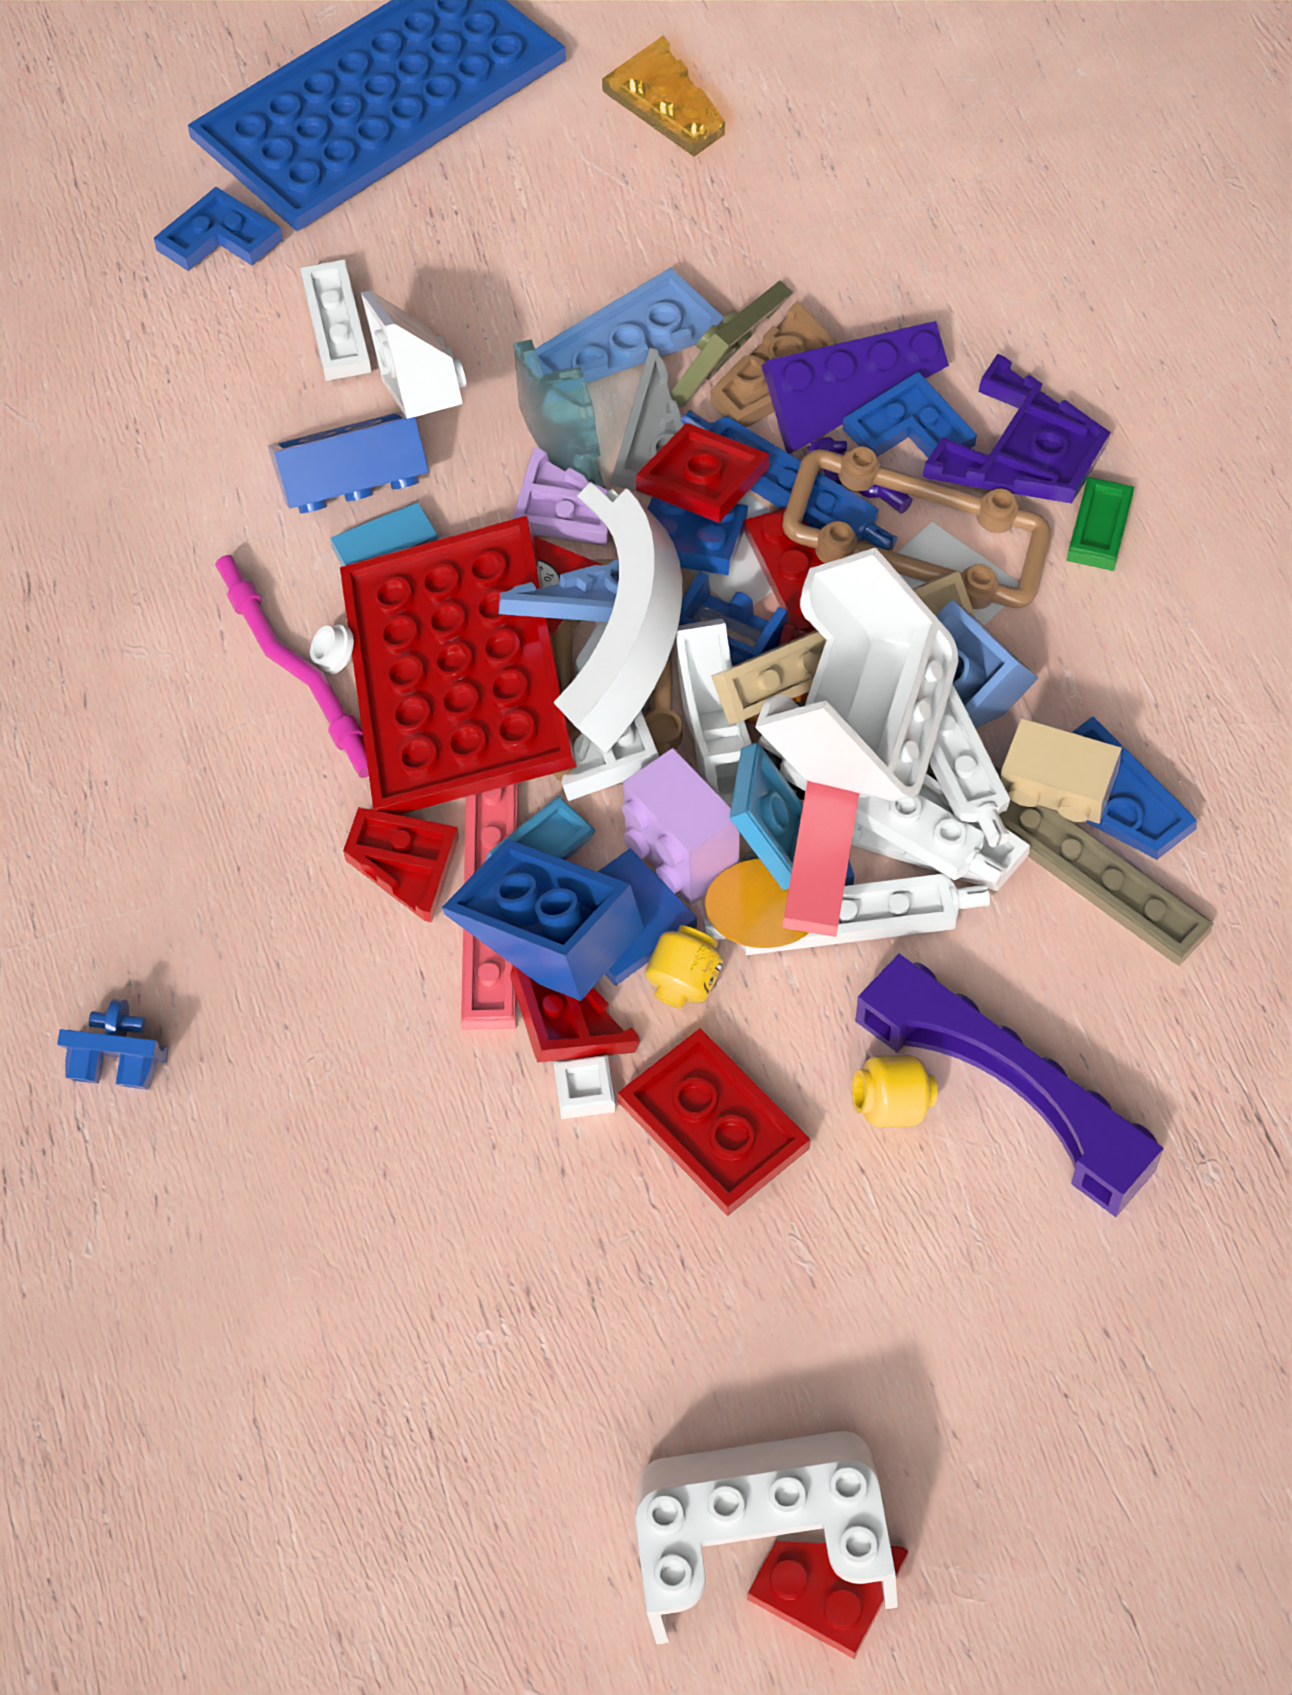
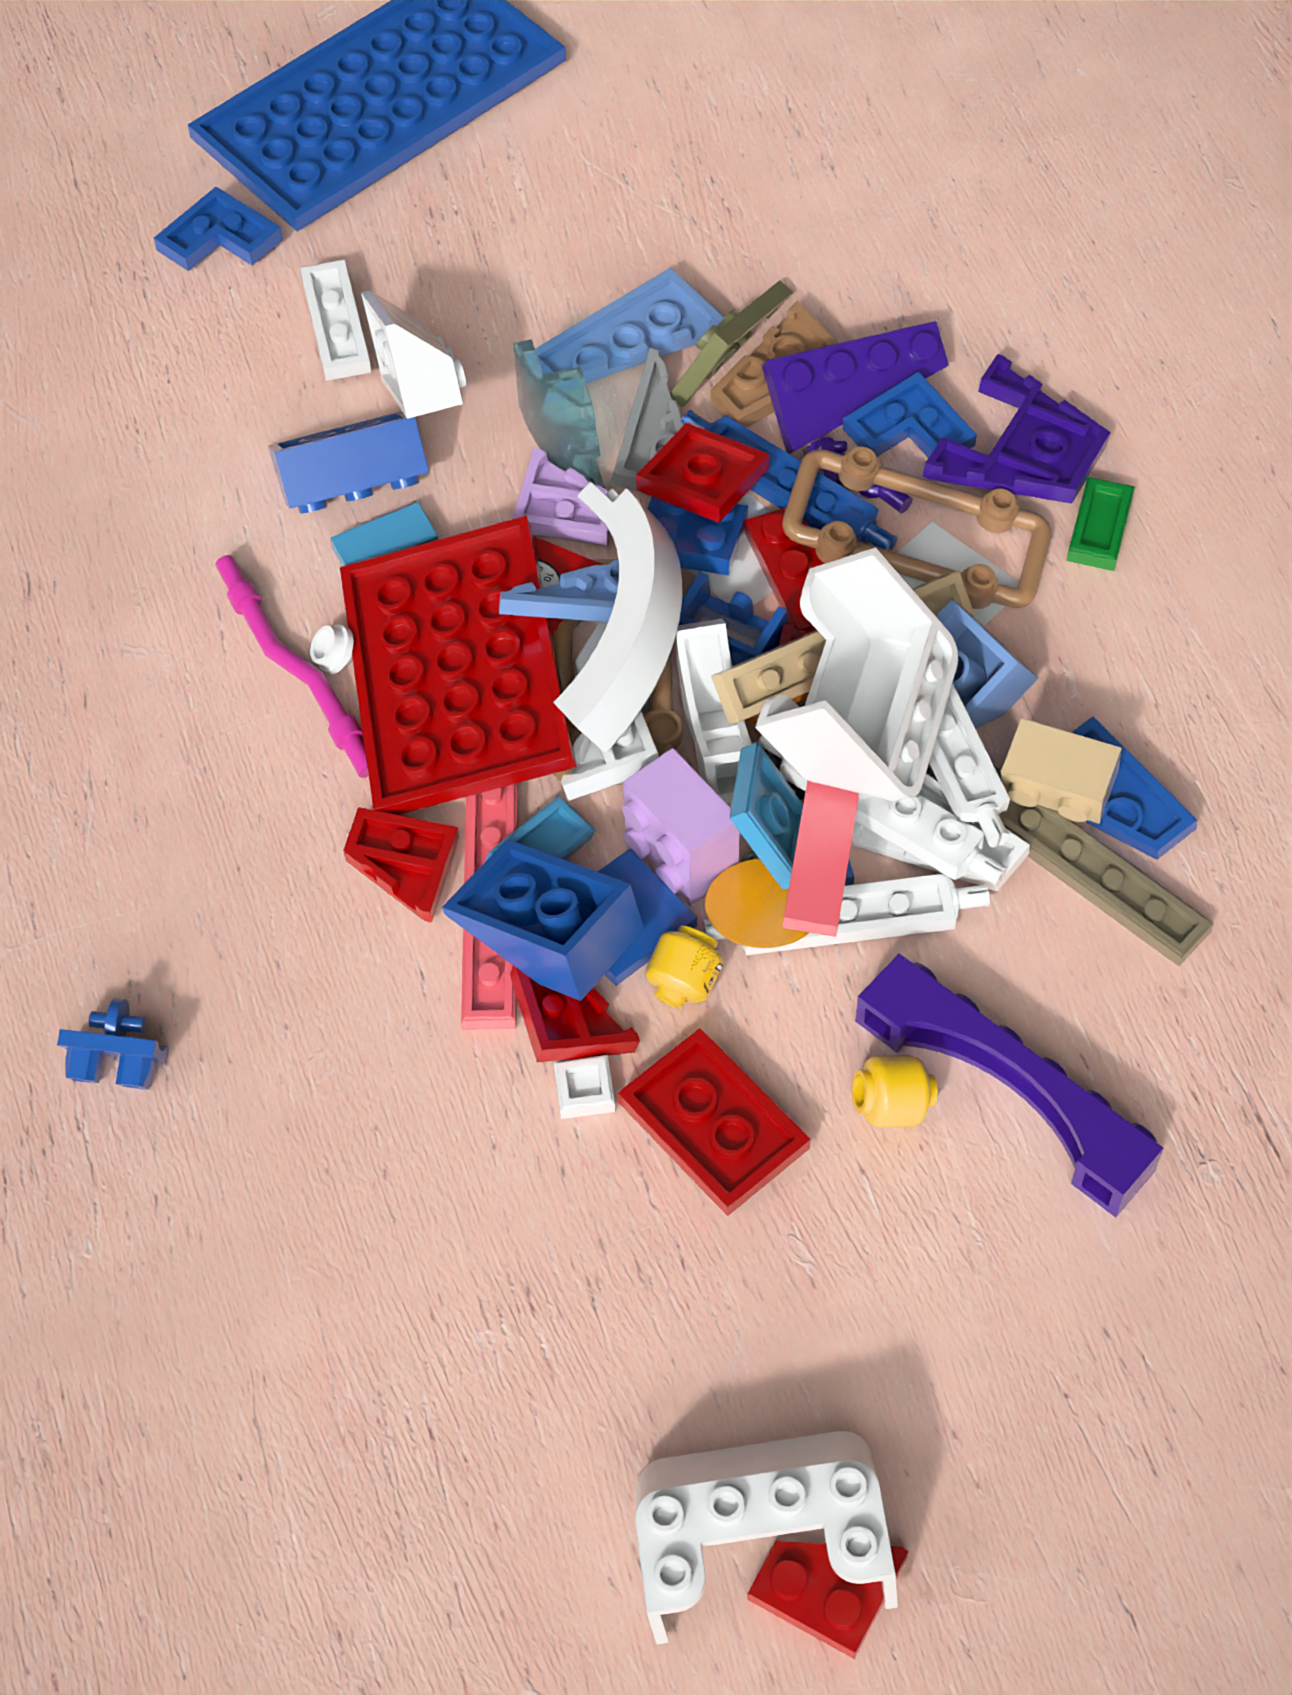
clear yellow wing [602,35,725,157] -> none

